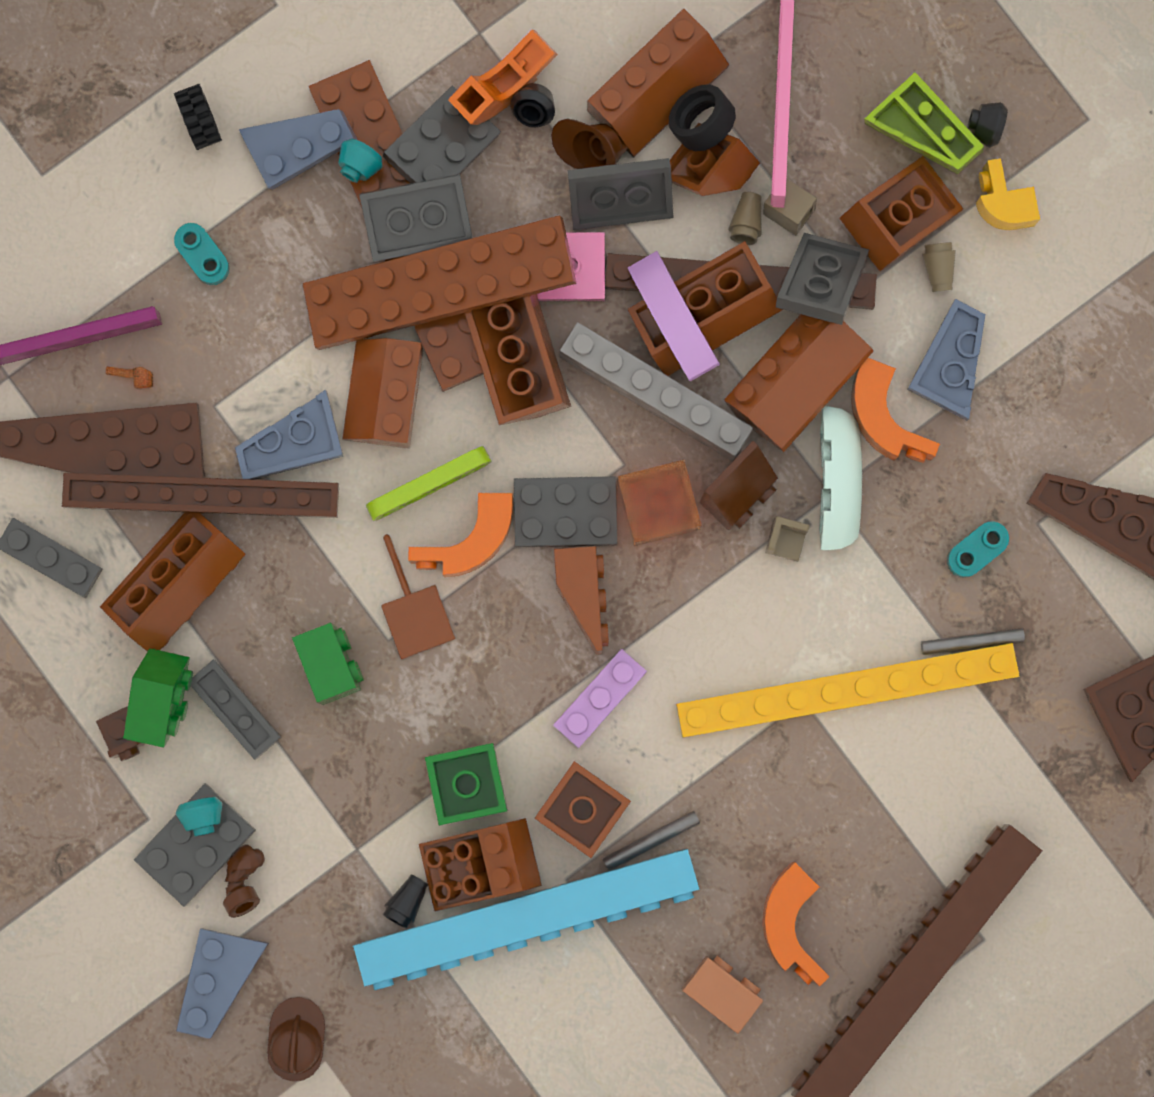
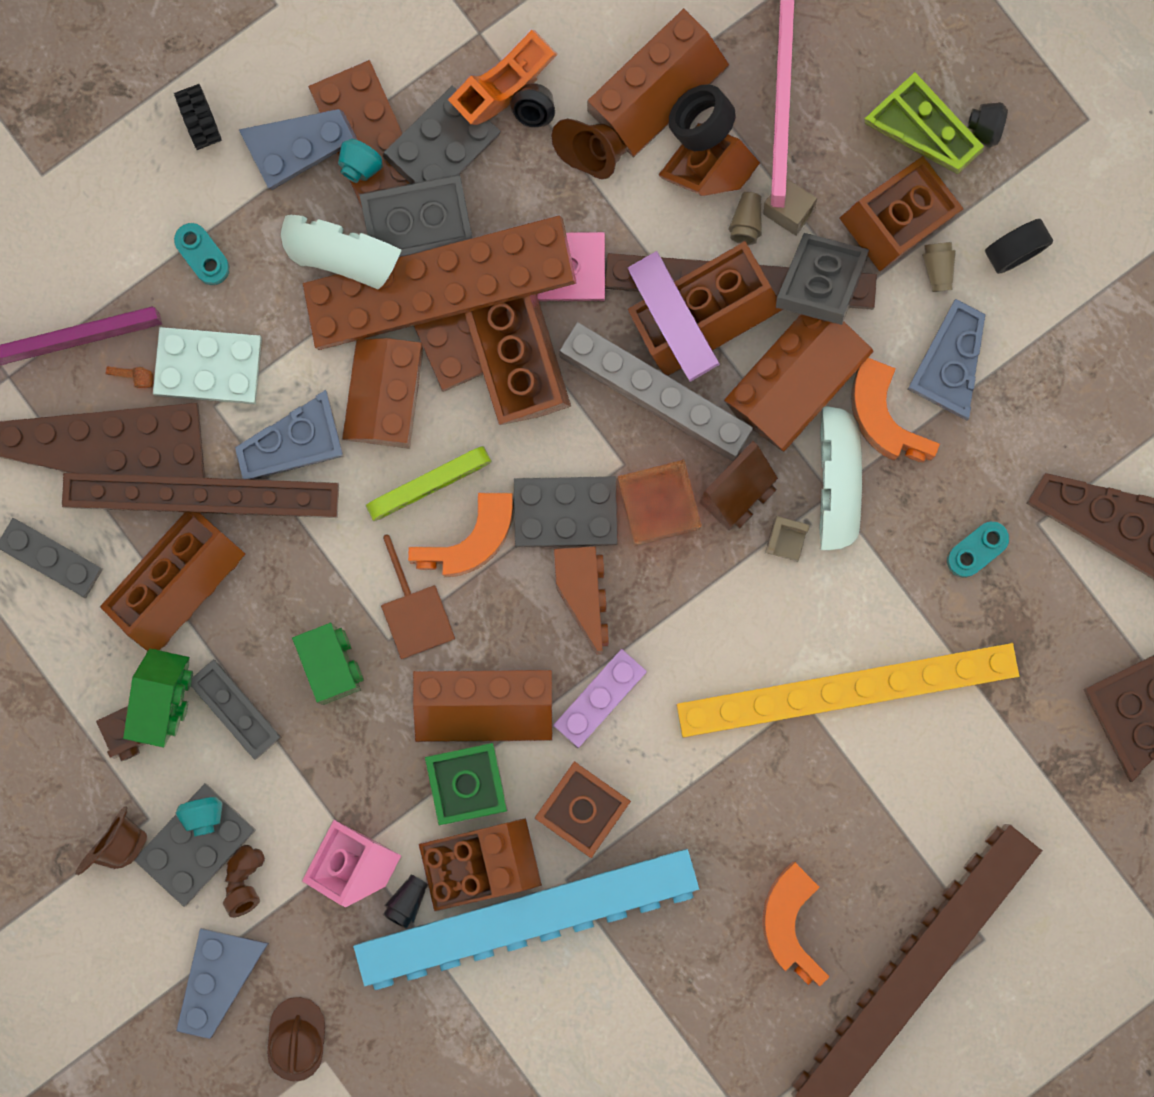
dark grey plate [567,158,674,230] -> none
flat silver bar [602,811,700,870] -> none
nougat brick [681,956,763,1034] -> none
flat silver bar [921,628,1025,655] -> none
yellow brick [976,158,1040,230] -> none
none -> reddish brown piece [75,806,147,876]
none -> light aqua plate [153,327,262,404]
none -> light aqua brick [281,215,401,290]
none -> bright pink slope [302,820,401,907]
none -> dark orange slope [413,670,552,742]
none -> black tyre [985,219,1053,274]

